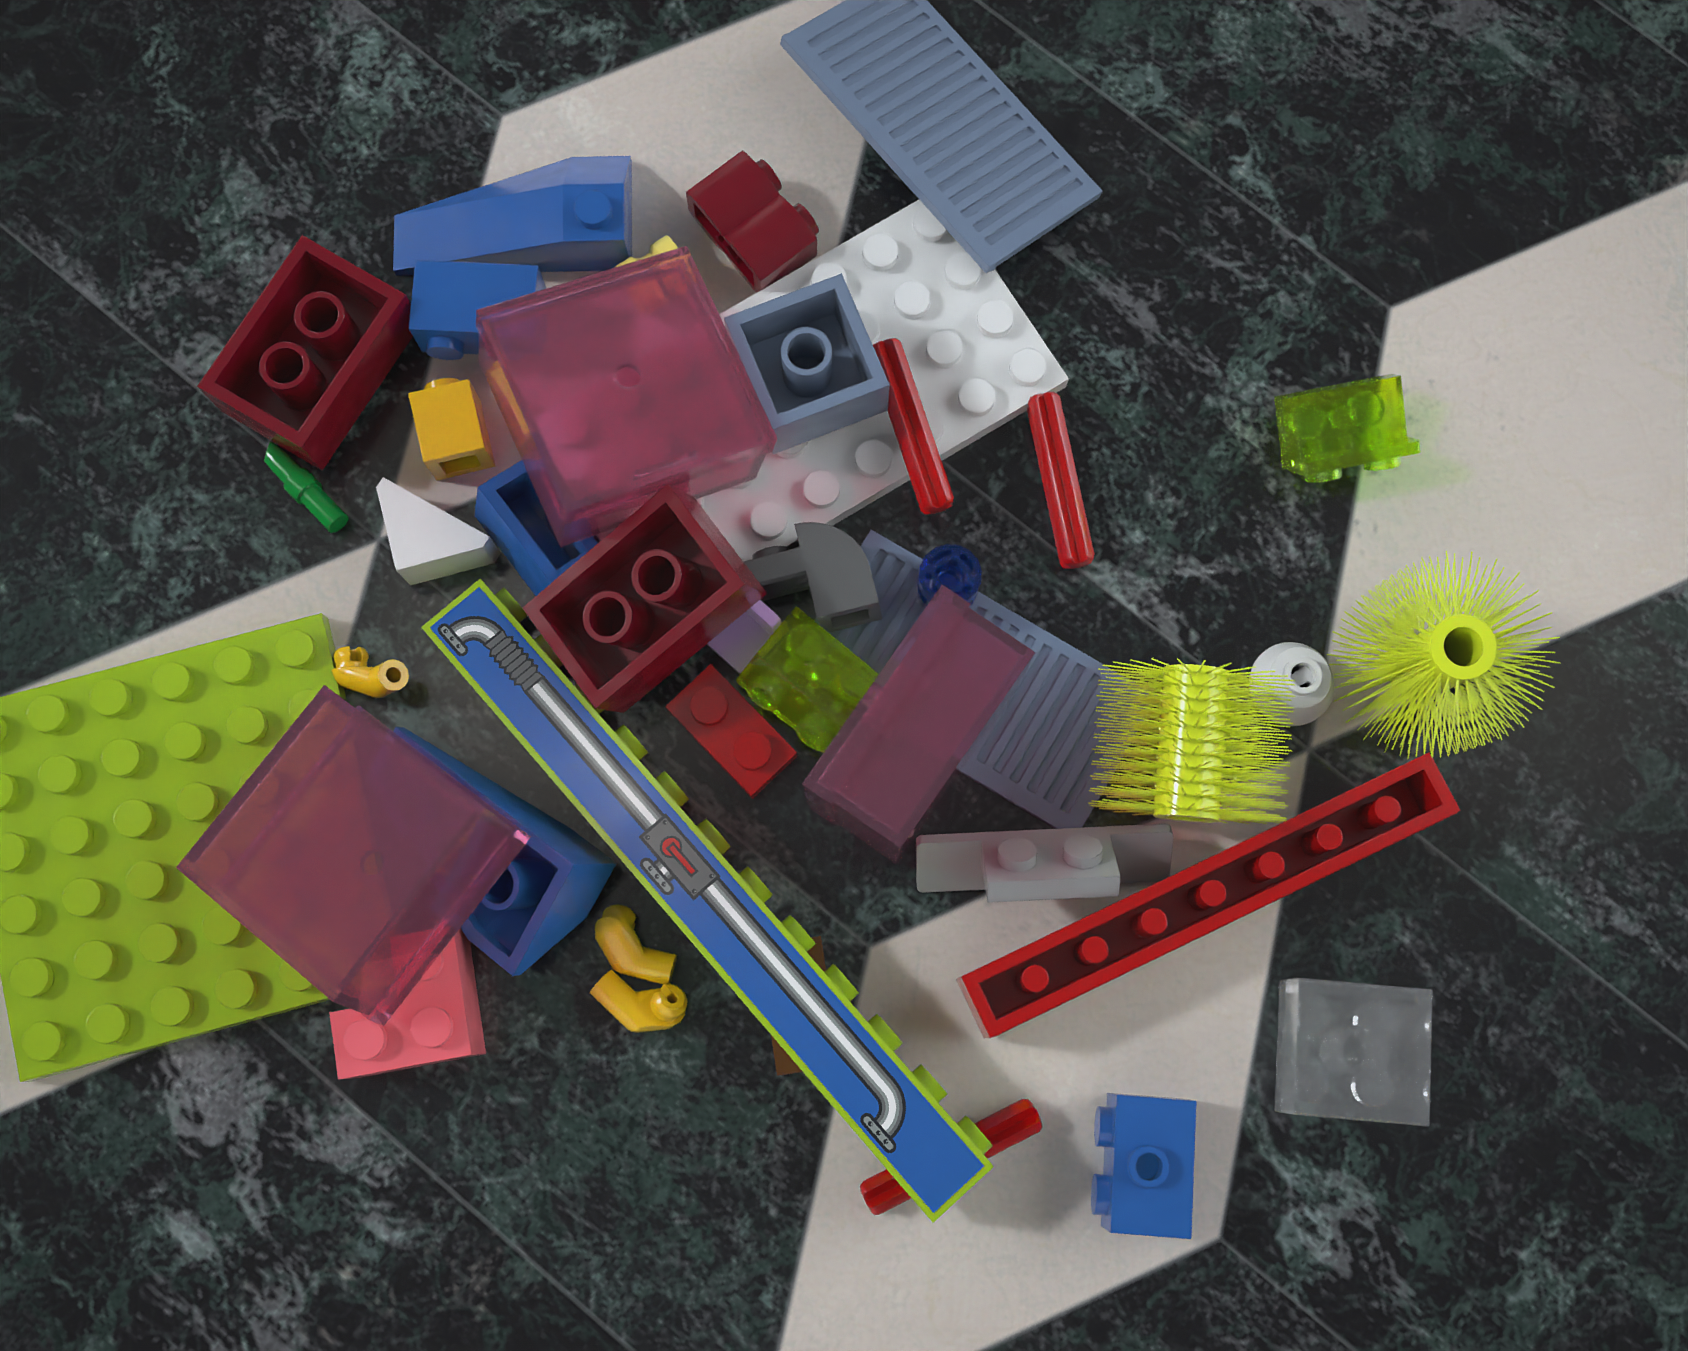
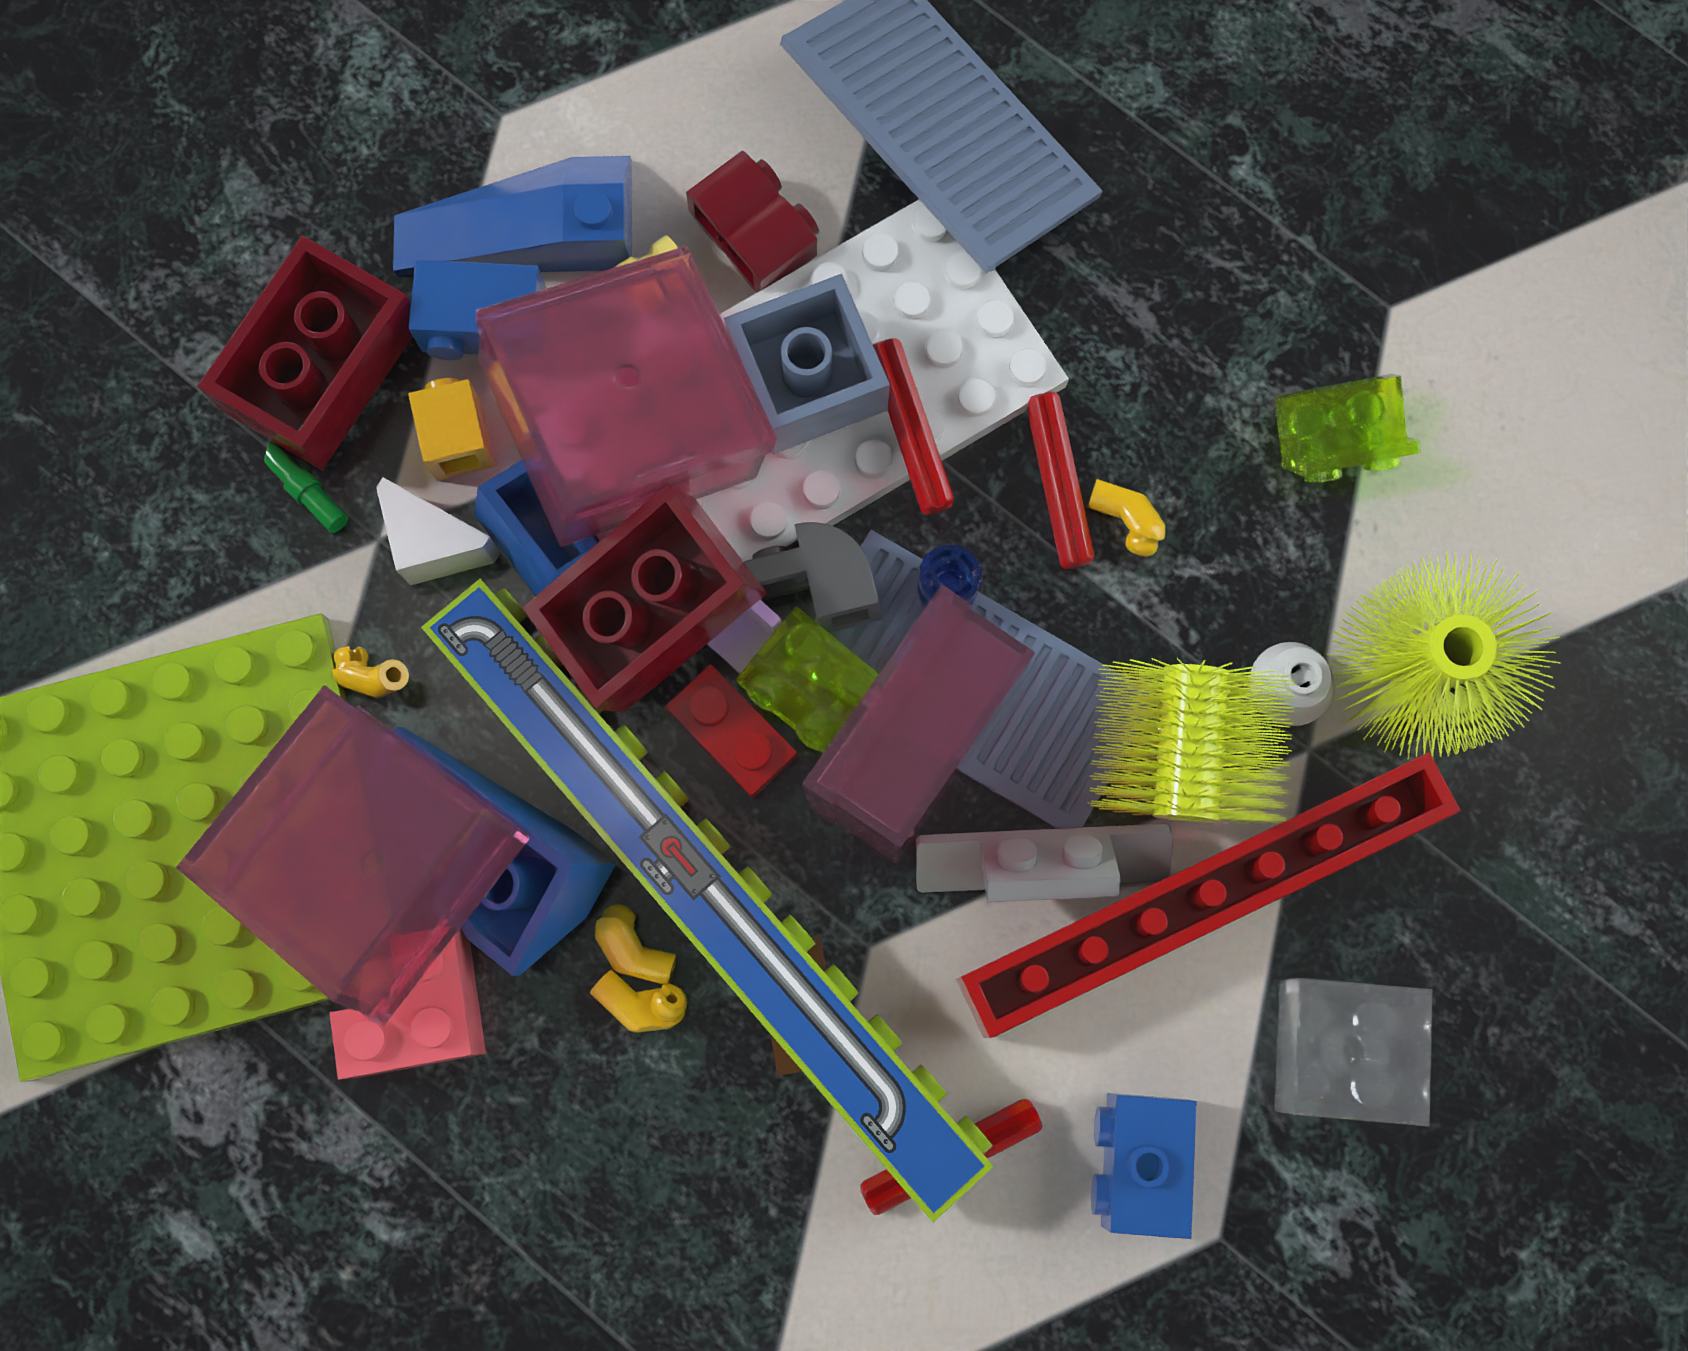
none -> yellow arm [1087,479,1165,557]

